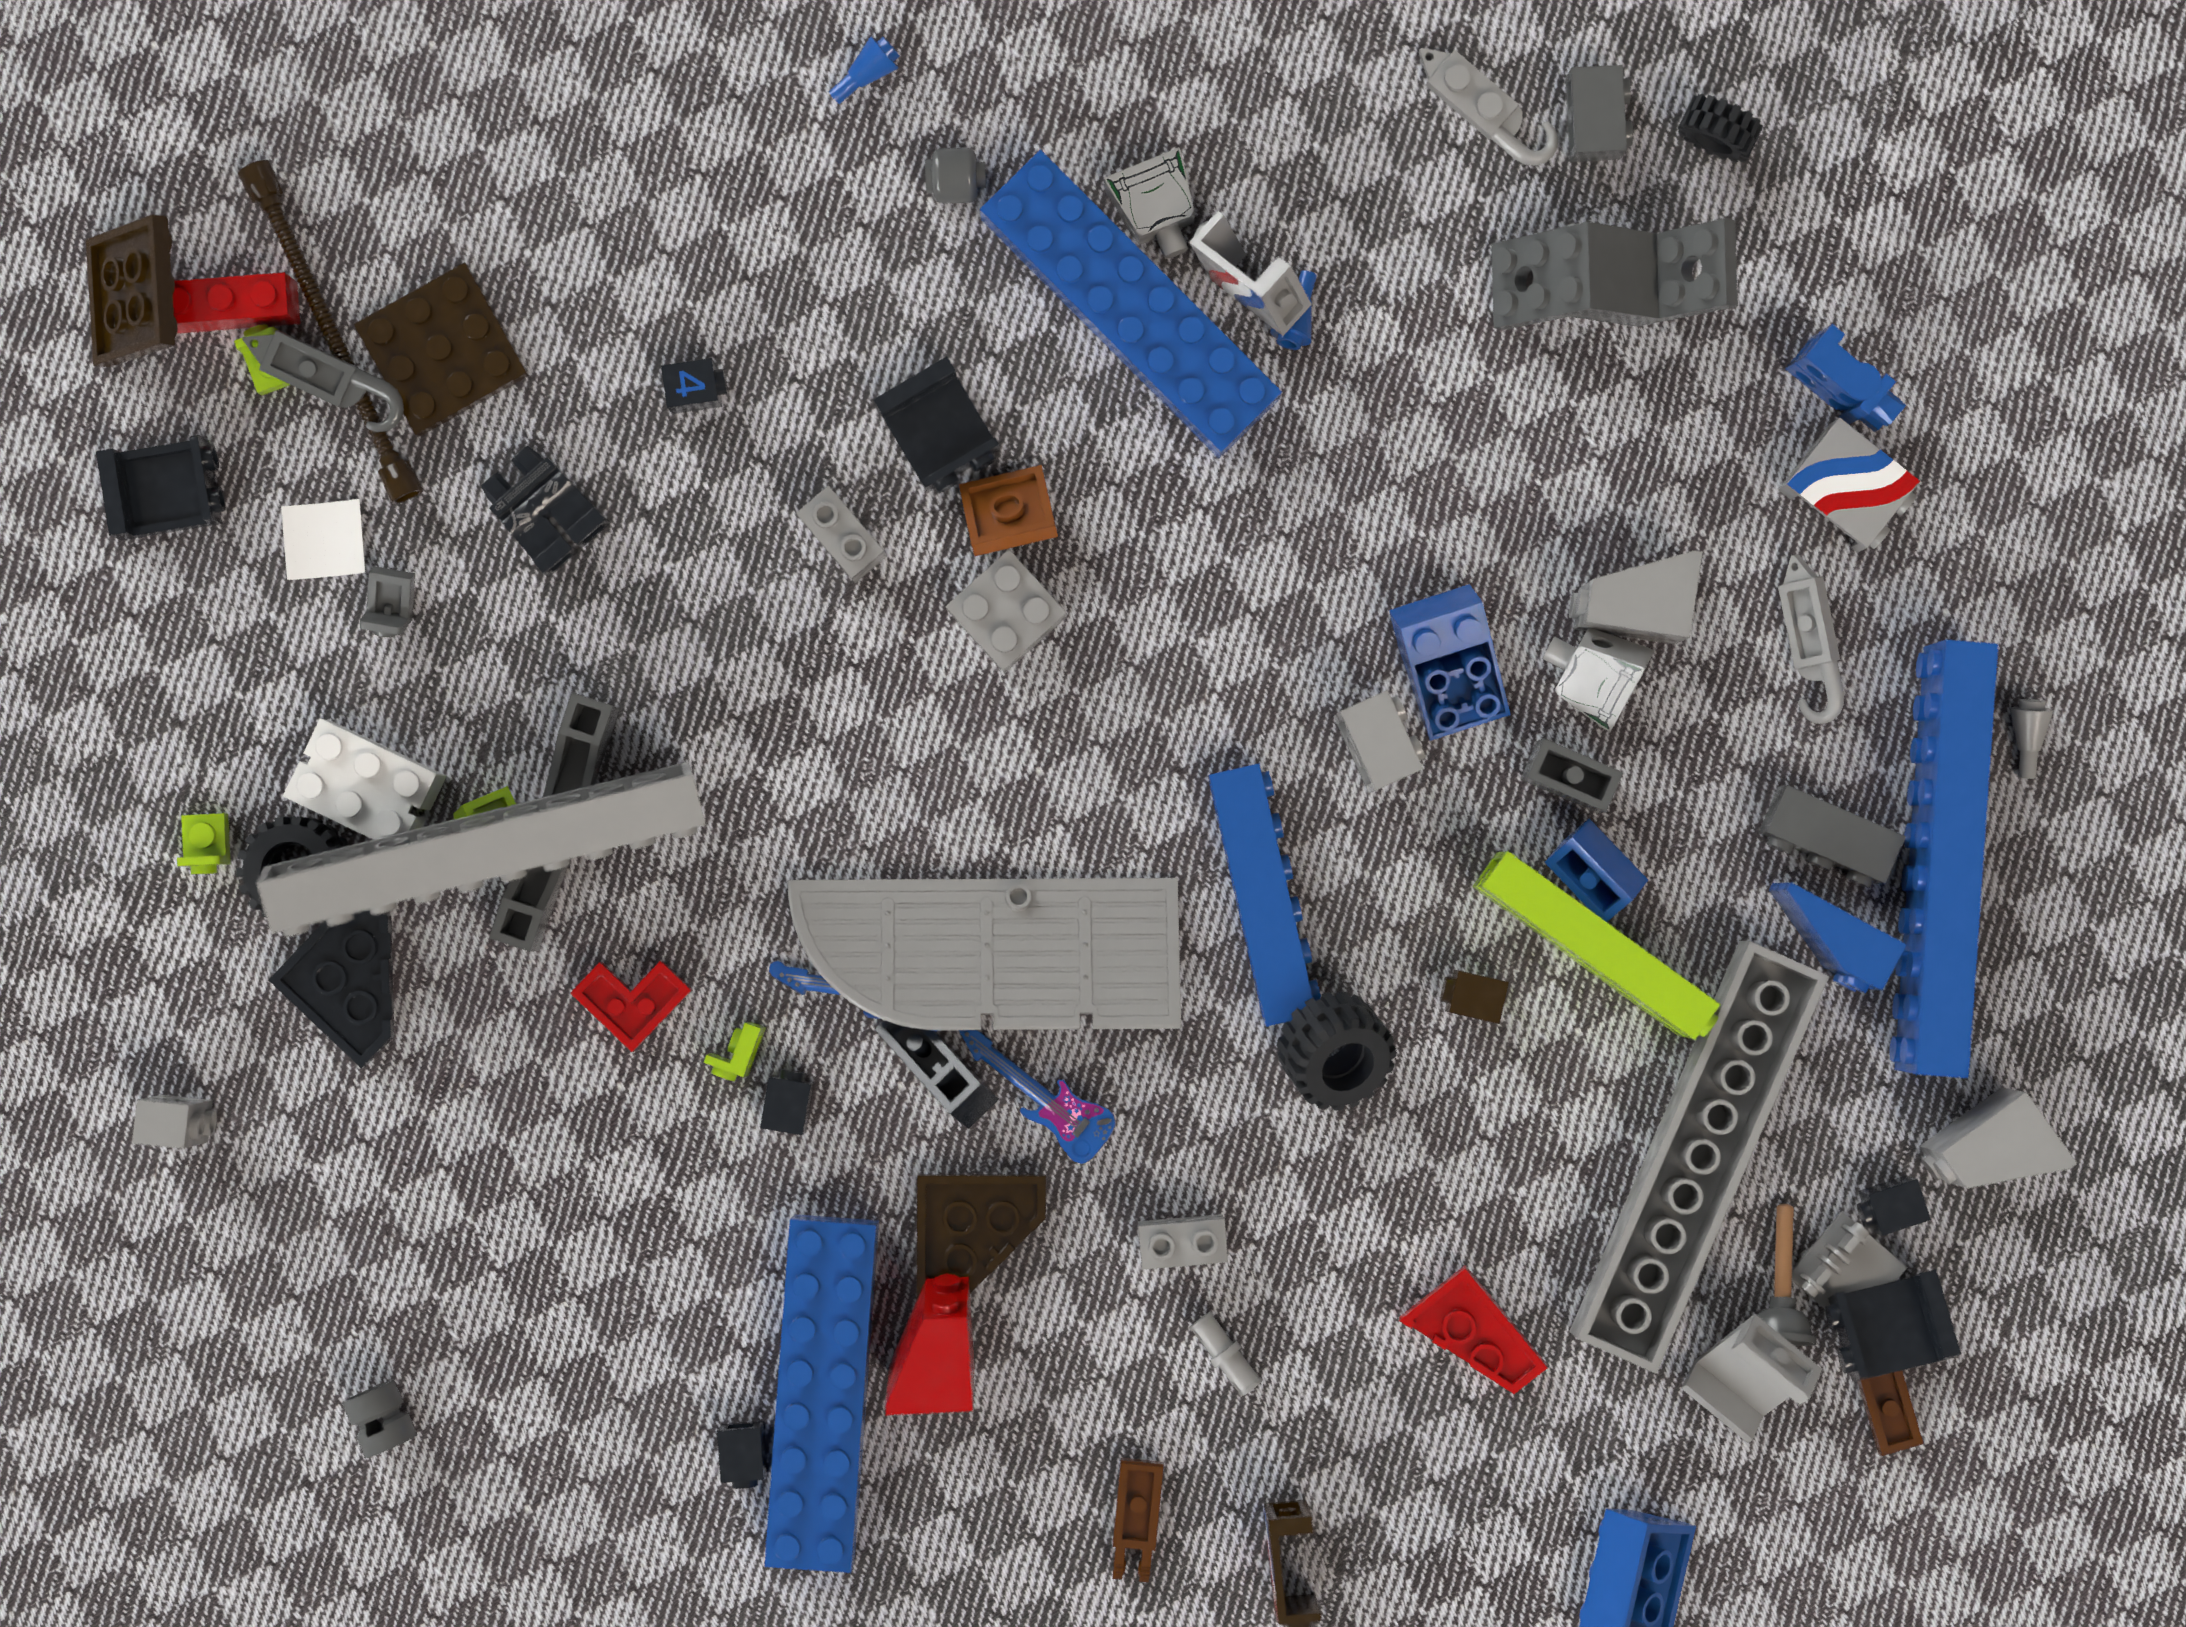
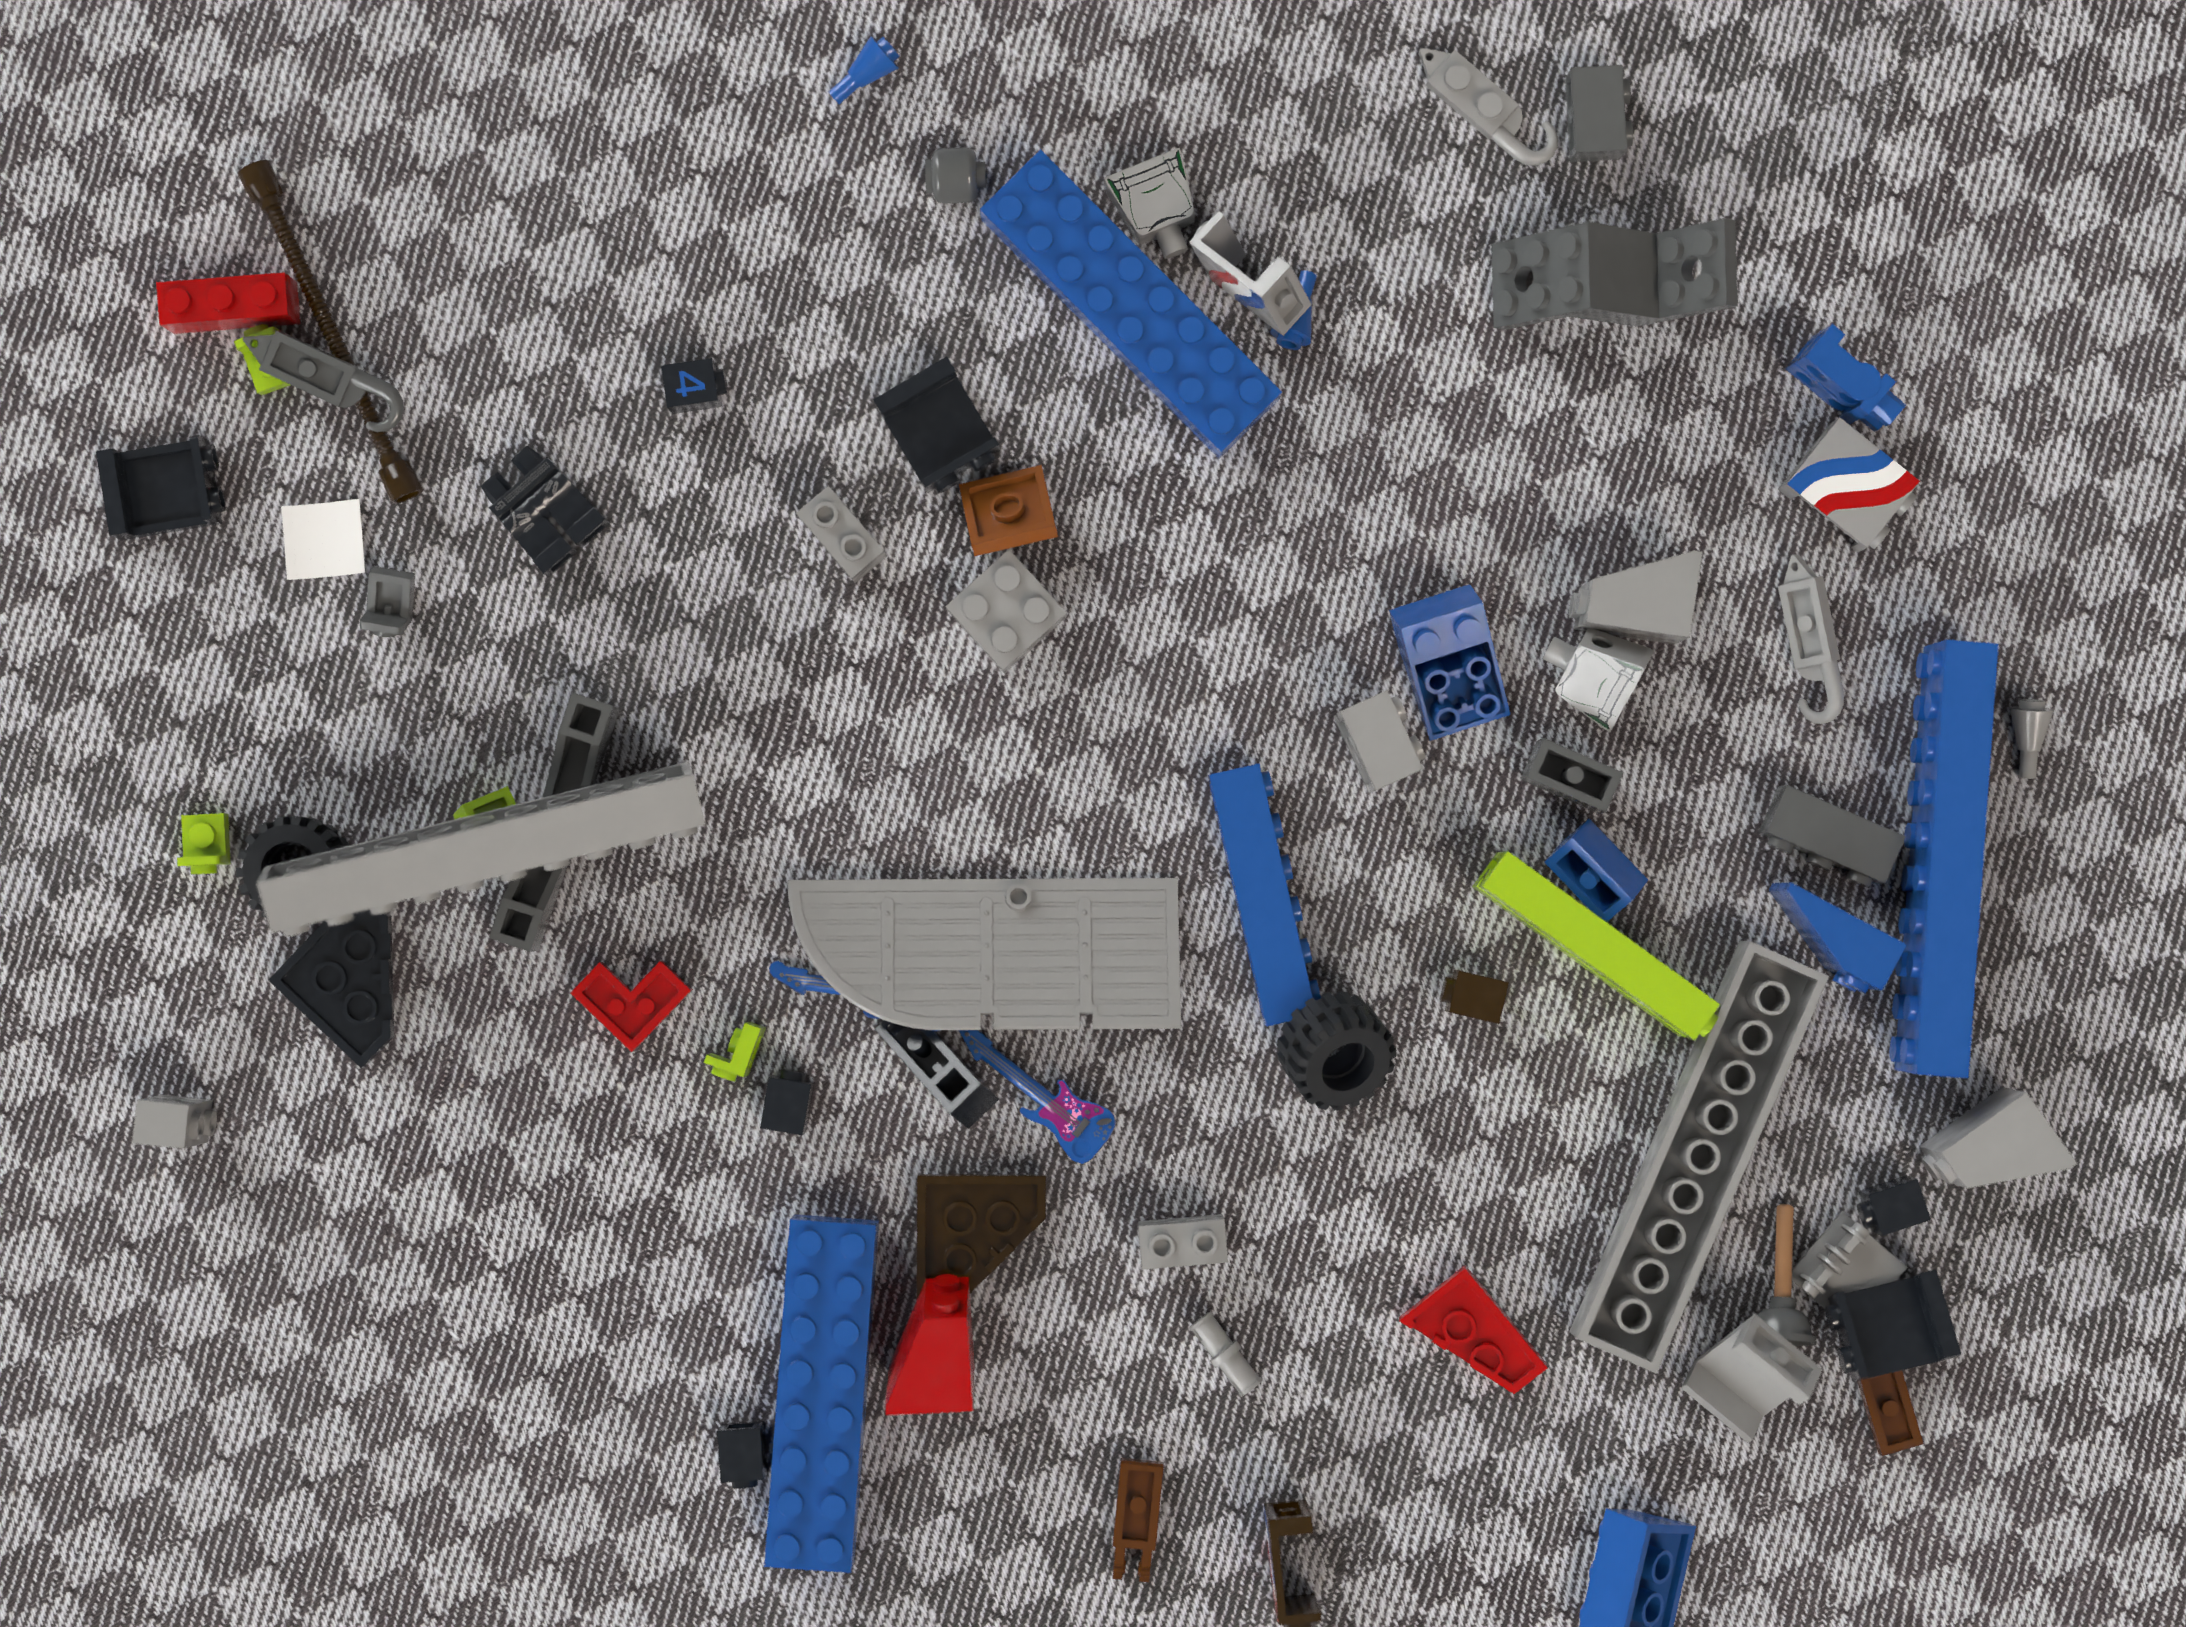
dark brown plate [86,214,178,367] -> none
white piece [283,719,447,840] -> none
dark grey wheel [342,1379,418,1458] -> none
dark brown plate [353,262,530,437] -> none
black tyre [1677,94,1763,162] -> none

